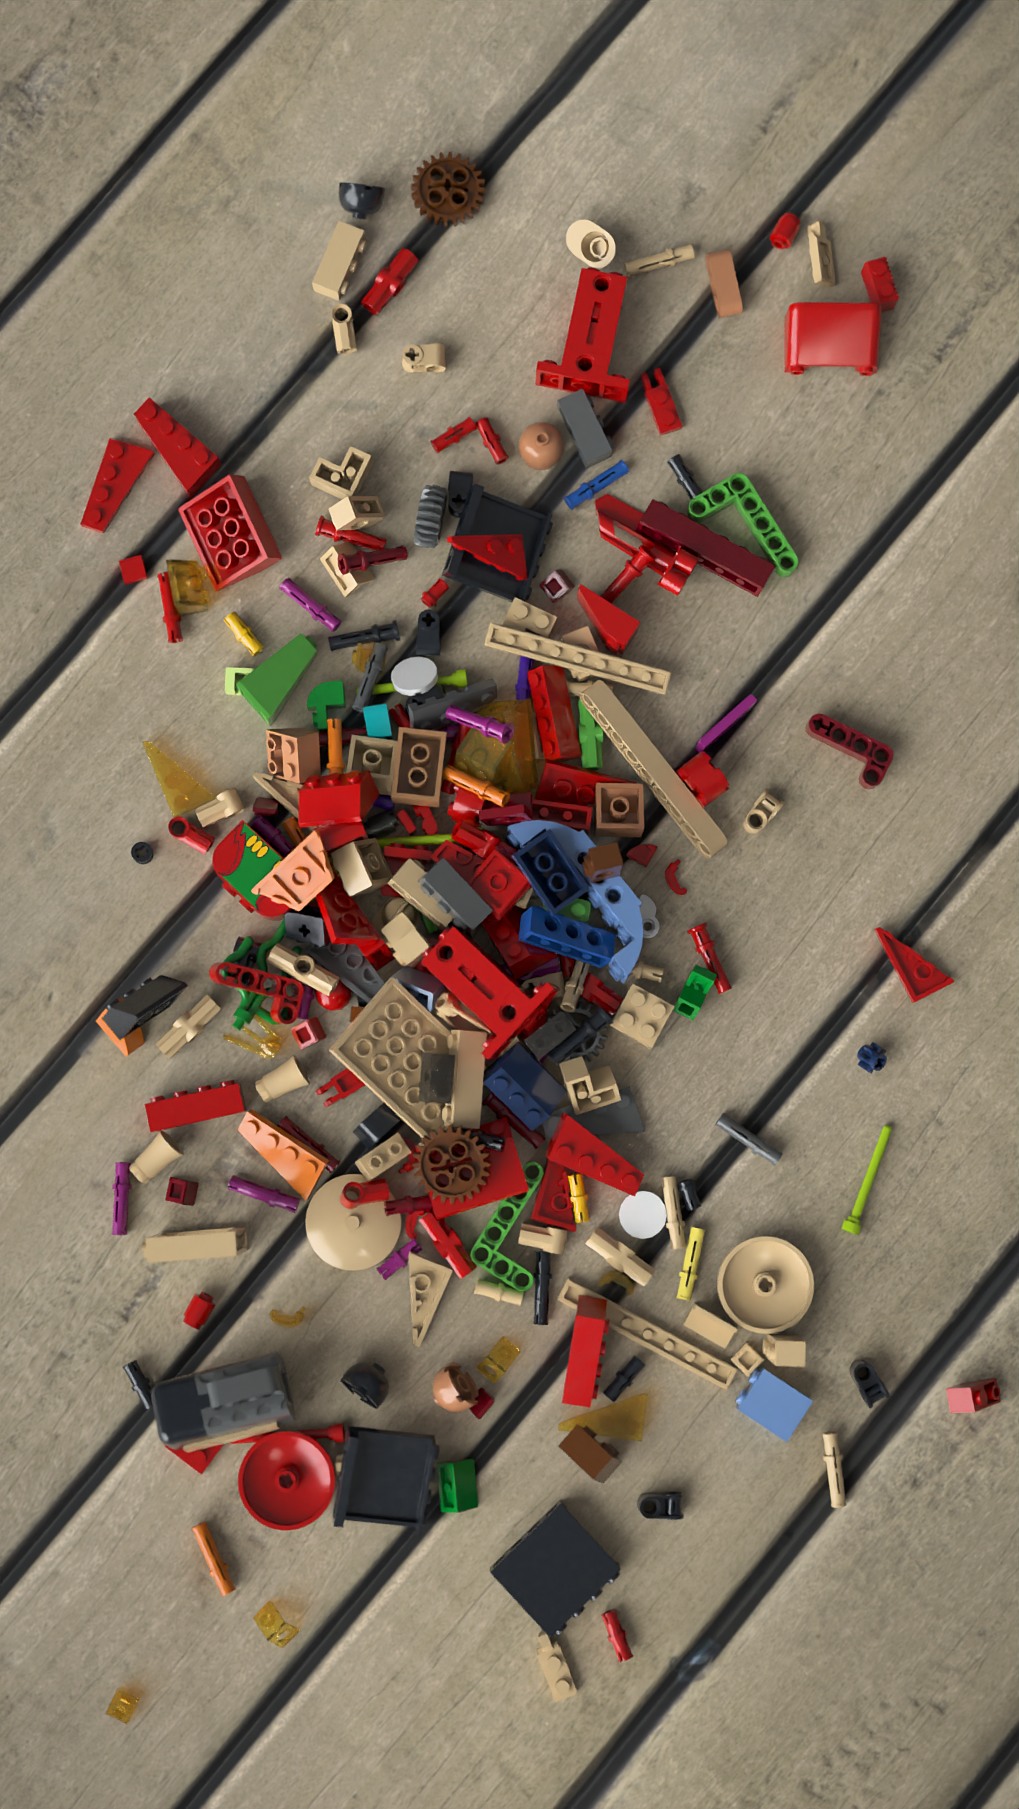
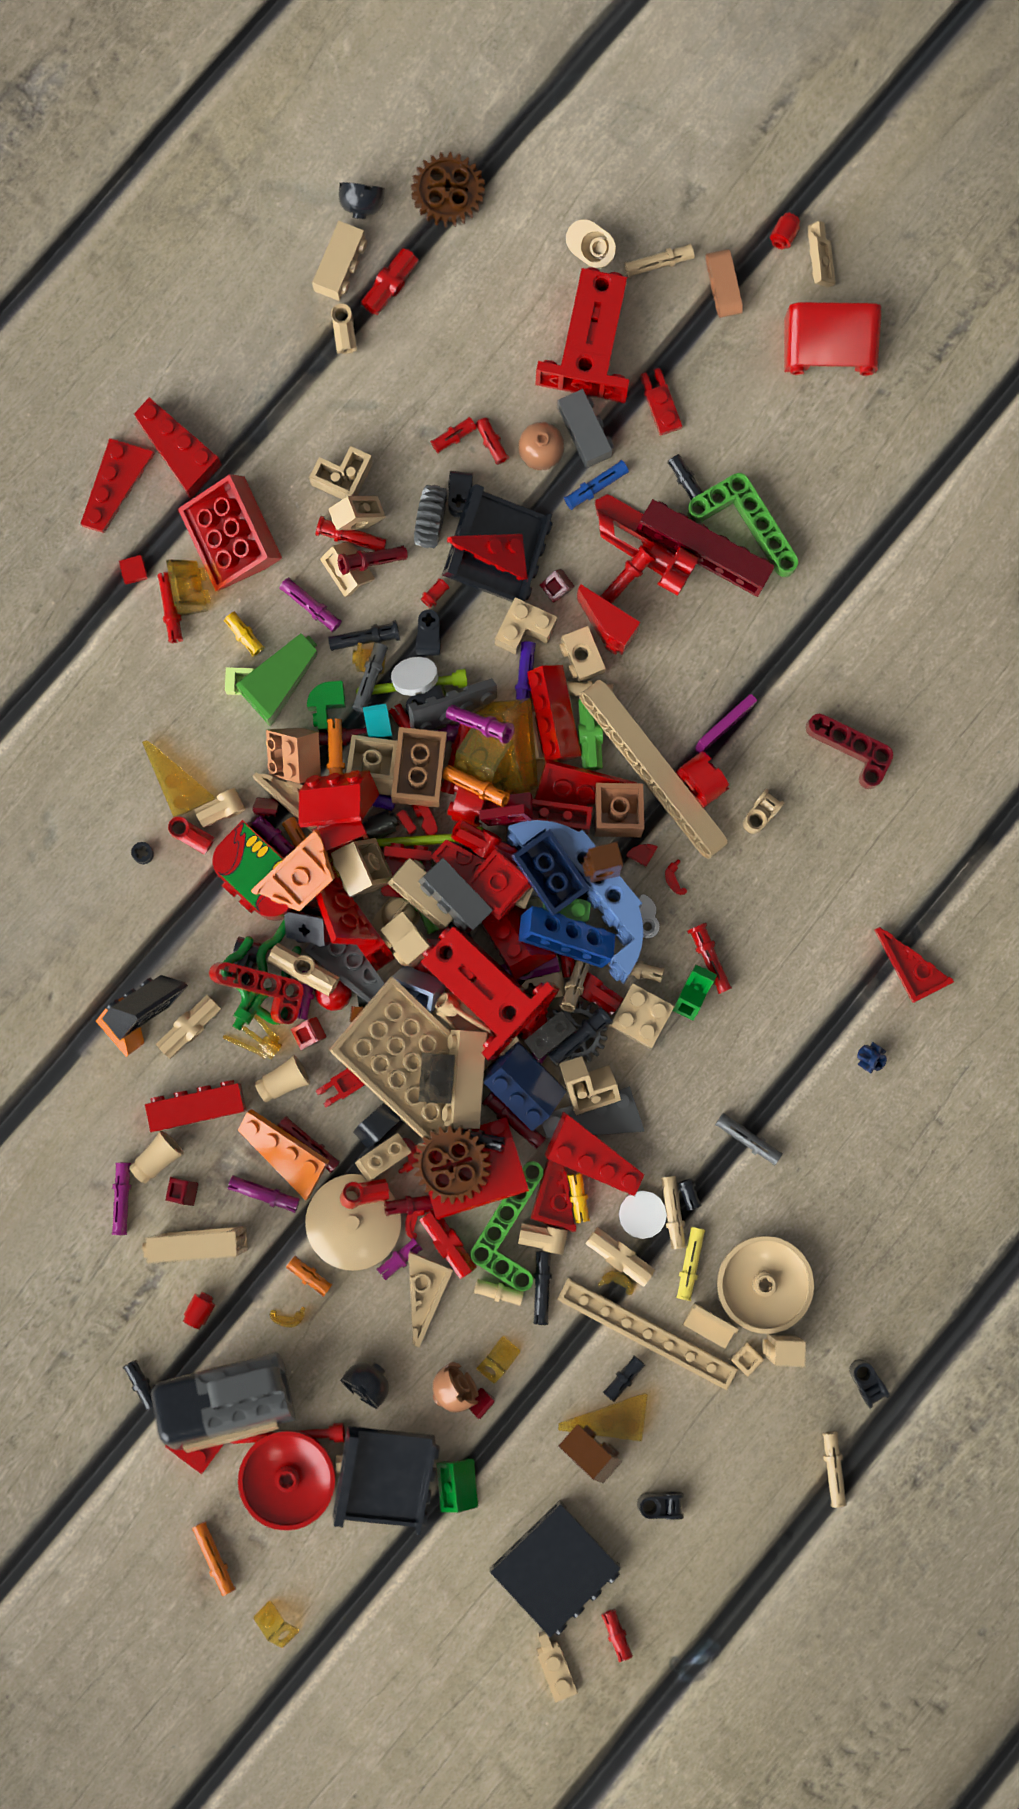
clear yellow tile [105,1689,139,1724] -> none
tan piece [402,343,446,373] -> none
tan tile [484,622,672,695] -> none
red wedge [562,1295,610,1408] -> none
medium blue brick [735,1366,813,1442] -> none
lime piece [841,1125,892,1236] -> none
red brick [861,257,899,313] -> none
red slope [946,1378,1001,1413] -> none
none -> orange pin [286,1256,333,1297]

